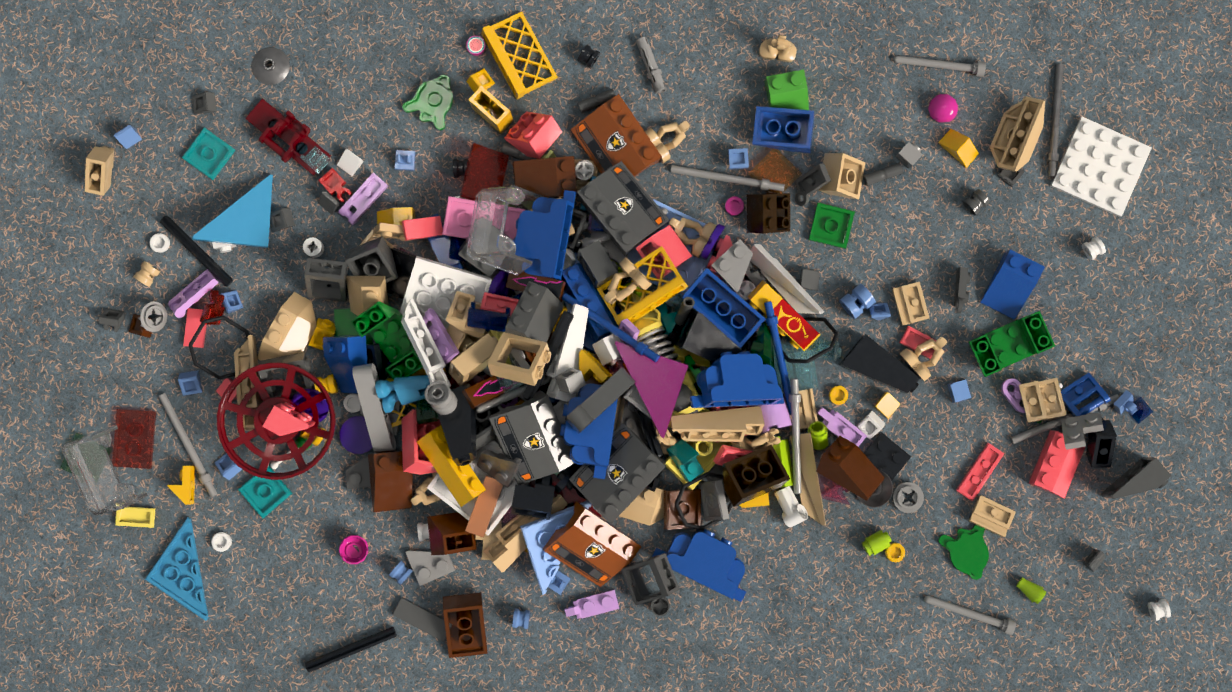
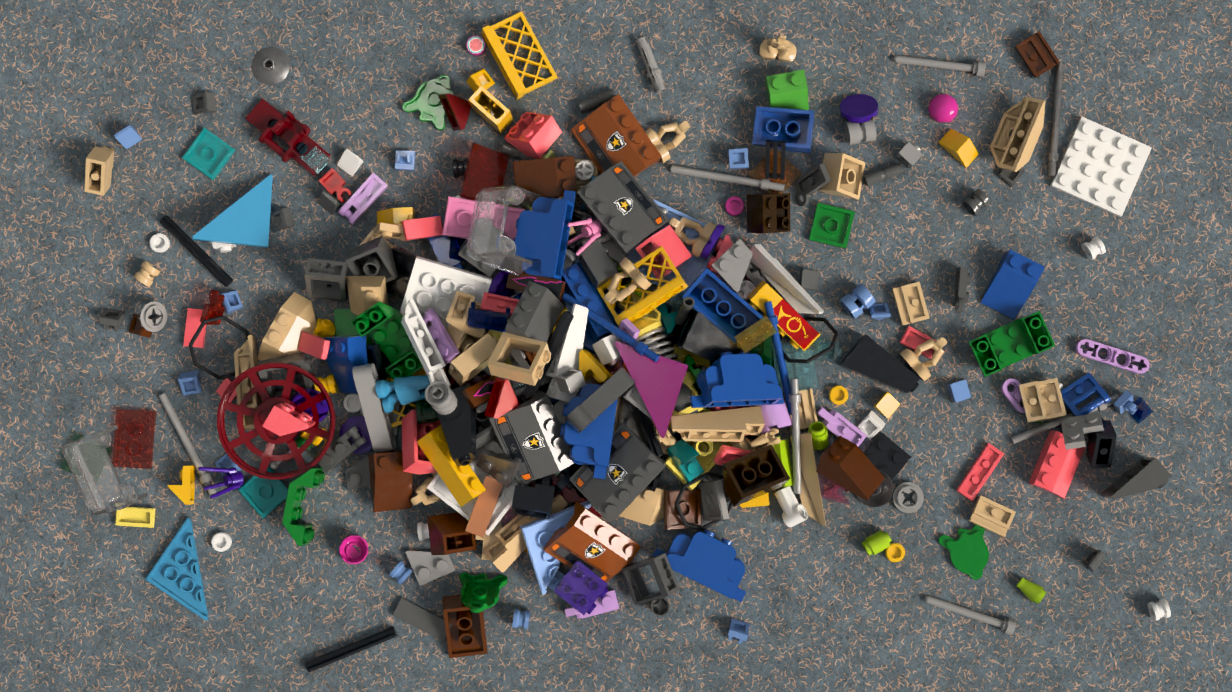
lavender plate [168,269,219,318] -> none
white wheel [303,237,324,258] -> none
black wheel [577,44,600,69] -> none
none -> dark purple plant [198,467,244,499]
none -> green slope [282,467,325,546]
none -> coral tile [298,331,330,360]
none -> dark grey plate [318,426,367,473]
none -> dark red slope [438,93,471,131]
none -> green tile [459,572,508,613]
none -> slope [484,377,519,419]
none -> dark purple bracket [555,561,609,615]
none -> bright pink plant [567,218,602,255]
none -> medium blue tile [728,618,750,644]
none -> clear yellow hinge [734,315,777,353]
none -> black tile [765,140,786,180]
none -> dark purple tile [840,94,878,123]
none -> light grey wheel [844,117,876,146]
none -> reddish brown plate [1015,31,1060,78]
none -> lavender beam [1075,339,1150,374]

